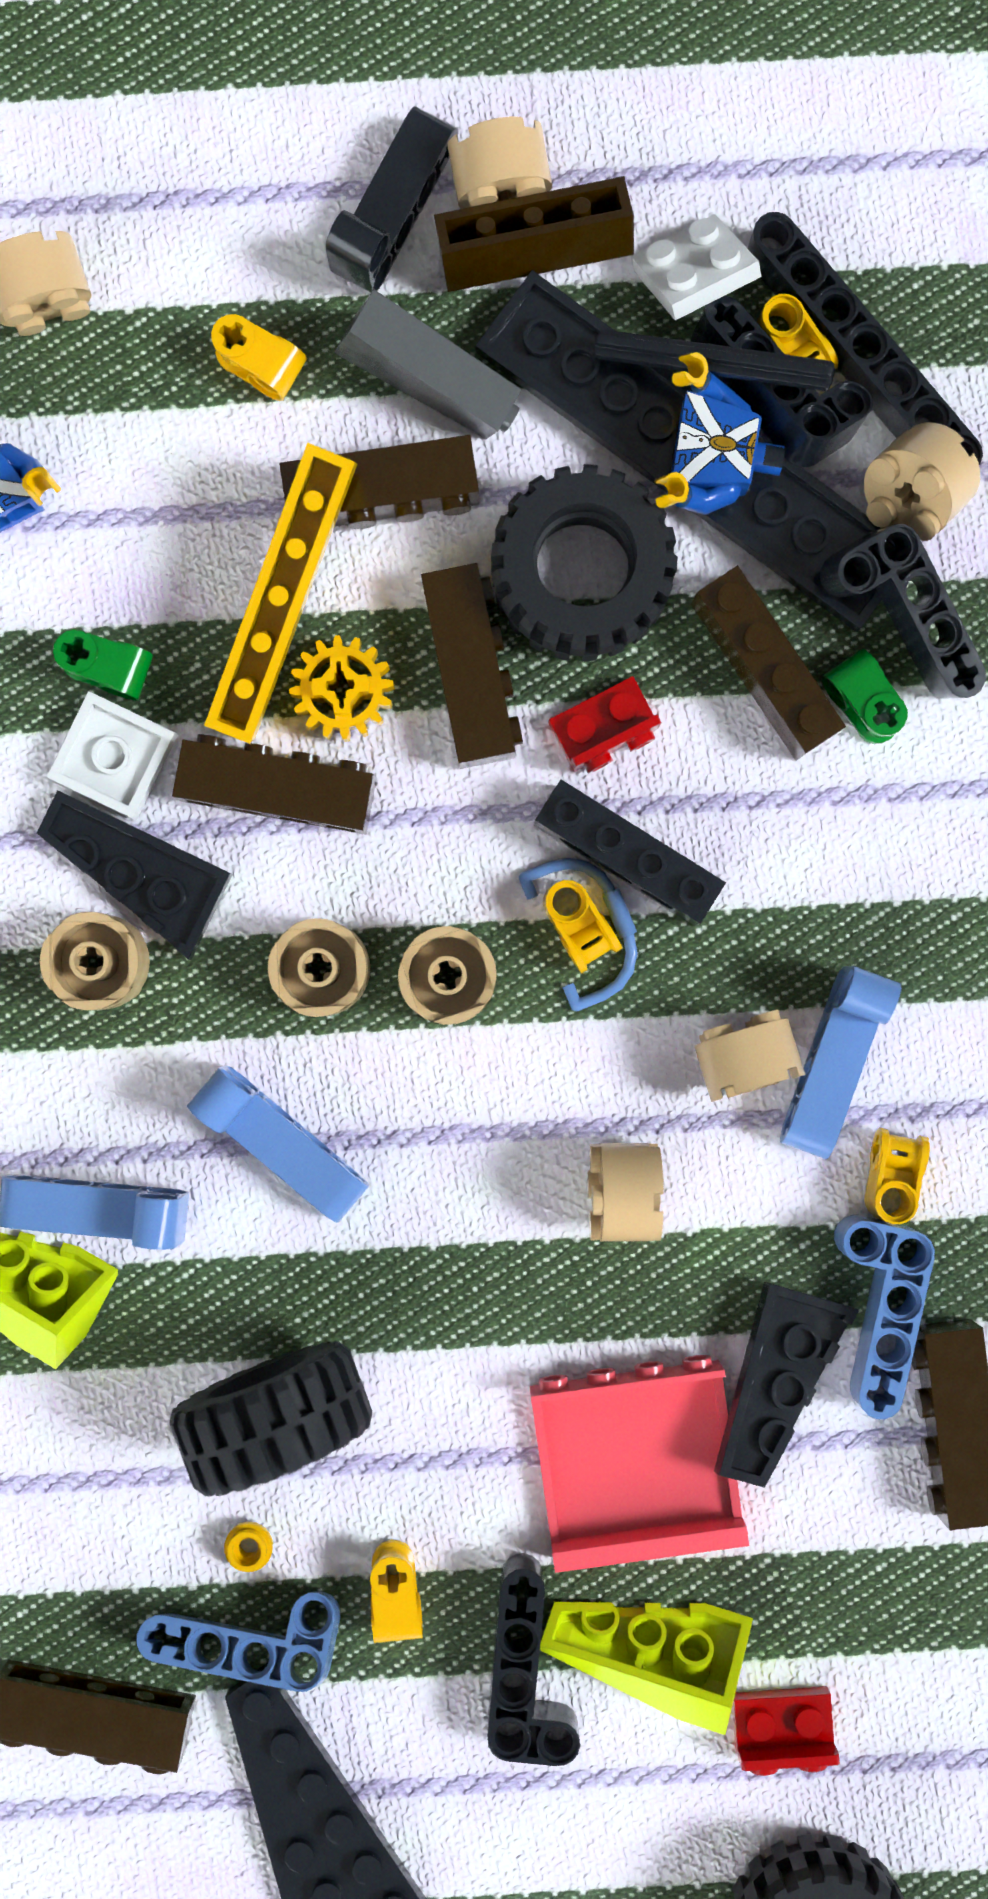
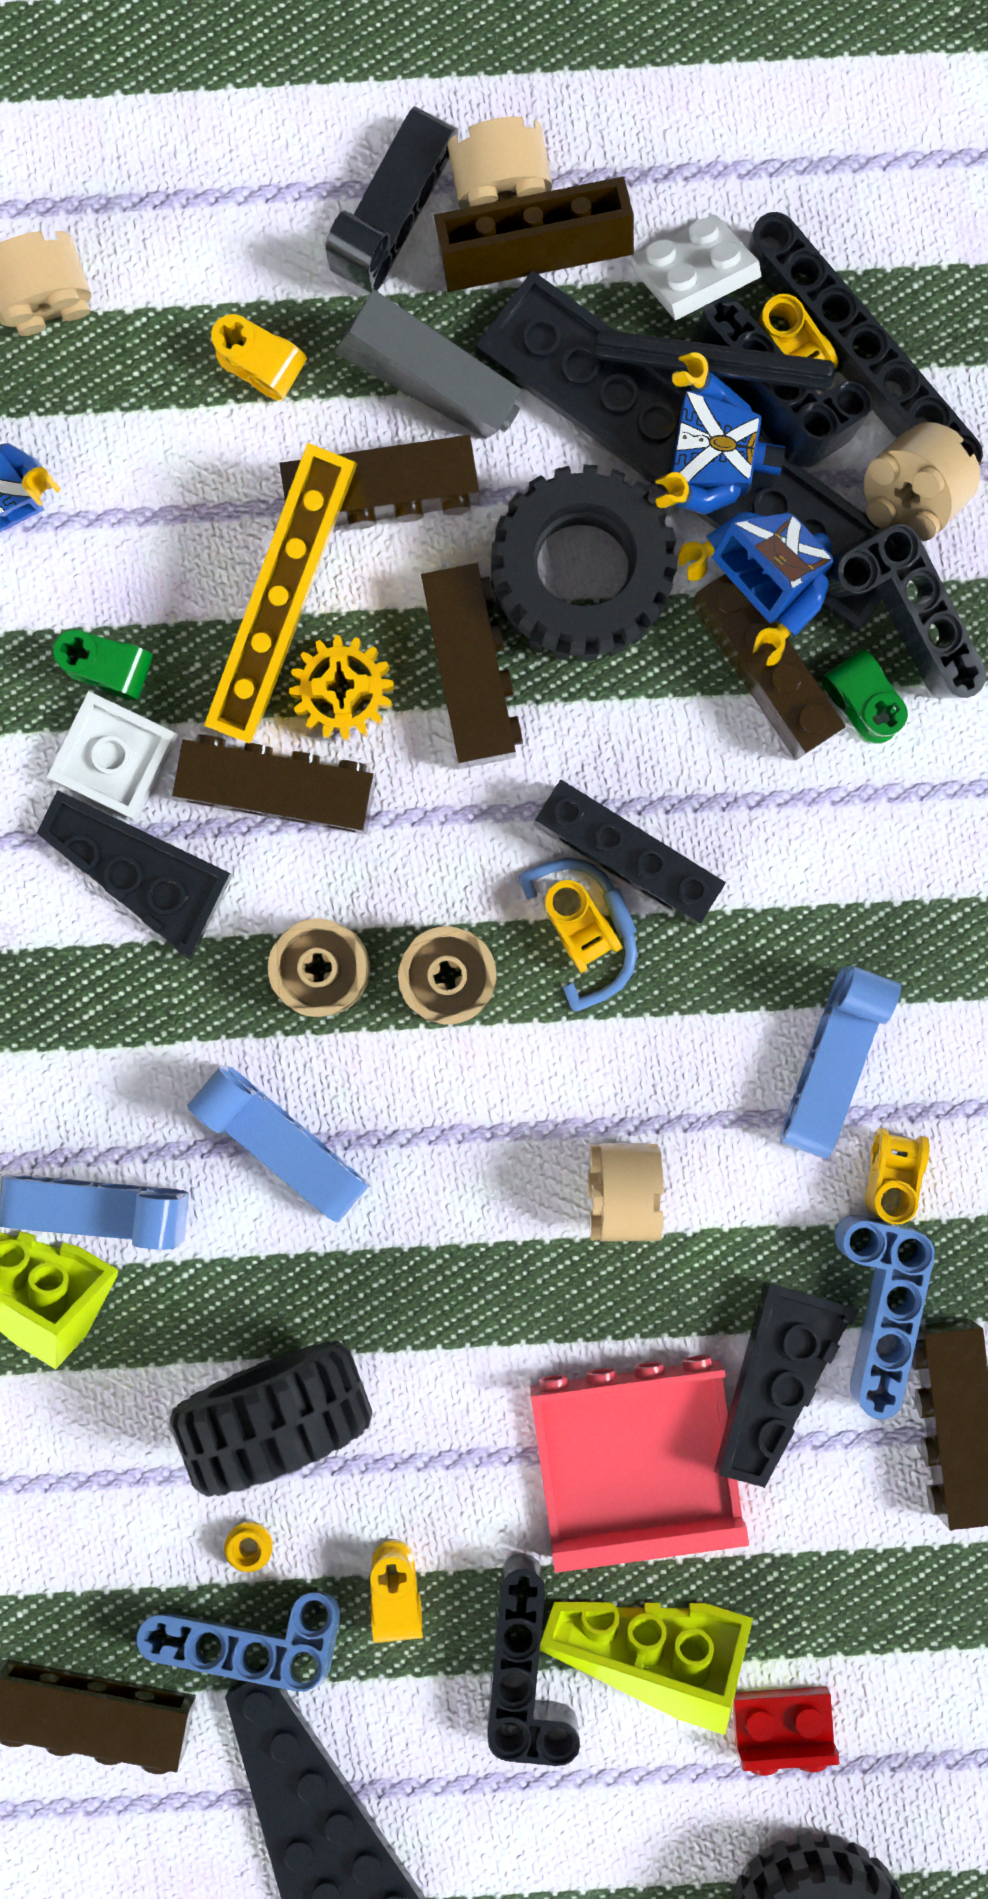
tan brick [40,912,150,1010] -> none
red bracket [548,676,662,774] -> none
tan brick [694,1010,805,1102] -> none
none -> blue torso [678,512,833,666]

